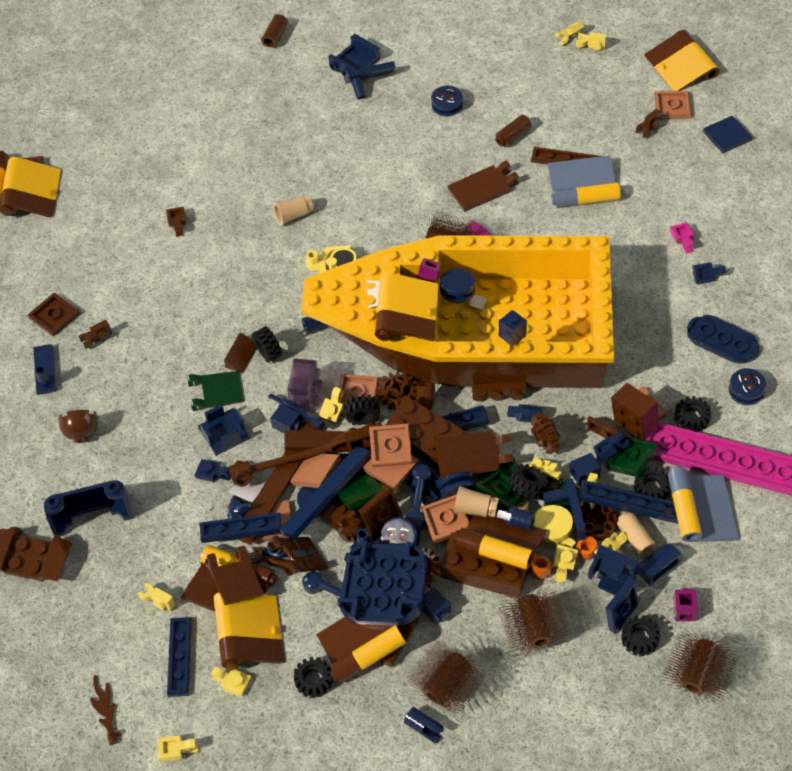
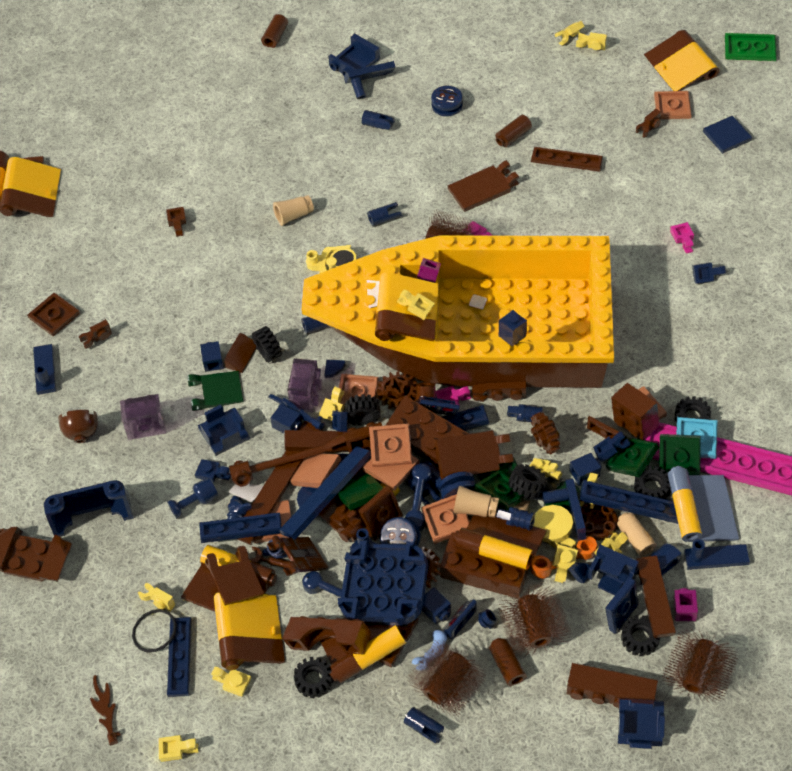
dark blue head [440,269,475,304] -> none
sand blue door [548,155,621,208] -> none
dark blue tile [687,315,759,364] -> none
dark blue head [729,368,766,405] -> none
none -> clear purple brick [120,394,166,440]
none -> black piece [132,609,177,653]
none -> dark blue piece [167,478,218,519]
none -> dark blue brick [200,341,224,372]
none -> reddish brown arch [282,616,371,655]
none -> dark blue tile [324,360,345,378]
none -> dark blue tile [332,410,347,432]
none -> dark blue hinge [361,110,395,130]
none -> dark blue hinge [367,202,402,227]
none -> light yellow plate [397,290,435,320]
none -> light blue arm [412,630,447,671]
none -> dark blue slope [418,396,460,416]
none -> dark pink plate [436,386,471,404]
none -> dark blue slope [441,599,477,640]
none -> dark blue plate [478,609,498,629]
none -> reddish brown brick [489,638,527,687]
none -> reddish brown brick [566,663,658,708]
none -> dark blue tile [568,562,591,584]
none -> dark blue panel [618,698,665,749]
none -> reddish brown tile [636,556,676,638]
none -> dark green tile [660,434,701,476]
none -> medium azure tile [676,417,718,459]
none -> dark blue piece [684,539,750,570]
none -> green tile [725,33,776,61]

